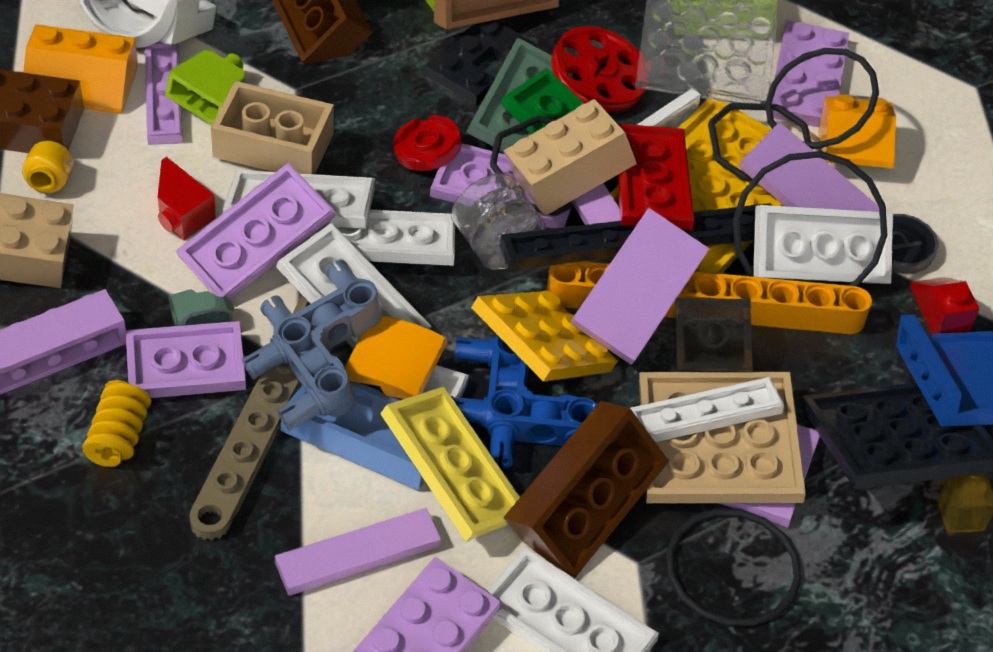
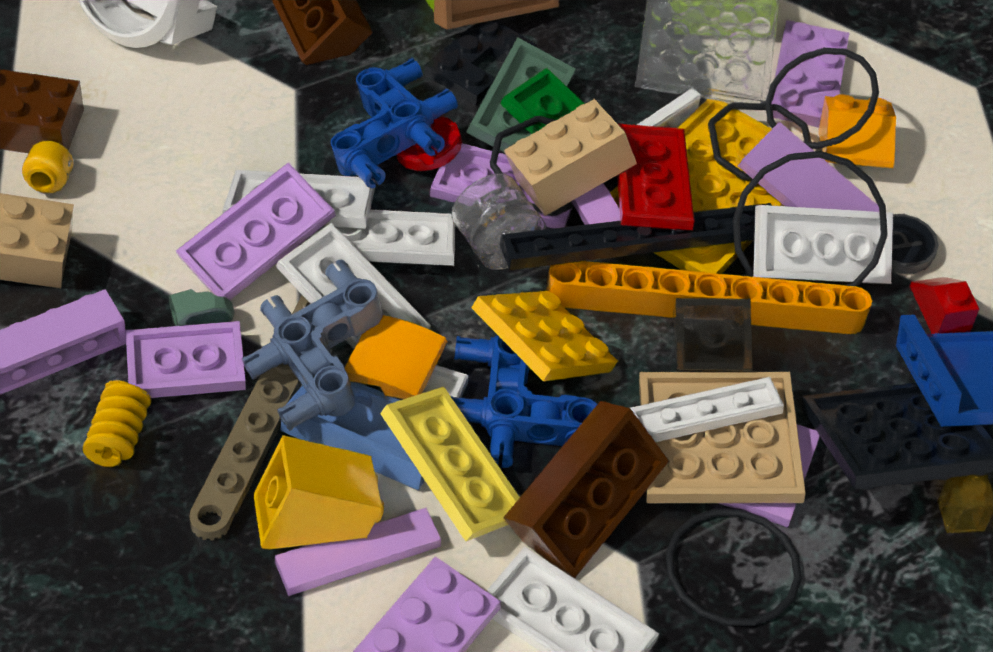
light orange slope [23,24,138,114] -> none
lavender tile [145,41,183,145] -> none
red slope [157,157,216,241] -> none
lime torso [164,50,246,125] -> none
tan brick [211,81,334,174] -> none
red wedge [551,26,649,112] -> none
lavender tile [570,208,709,365] -> none
none -> yellow slope [253,435,384,550]
none -> blue pin [331,58,458,188]

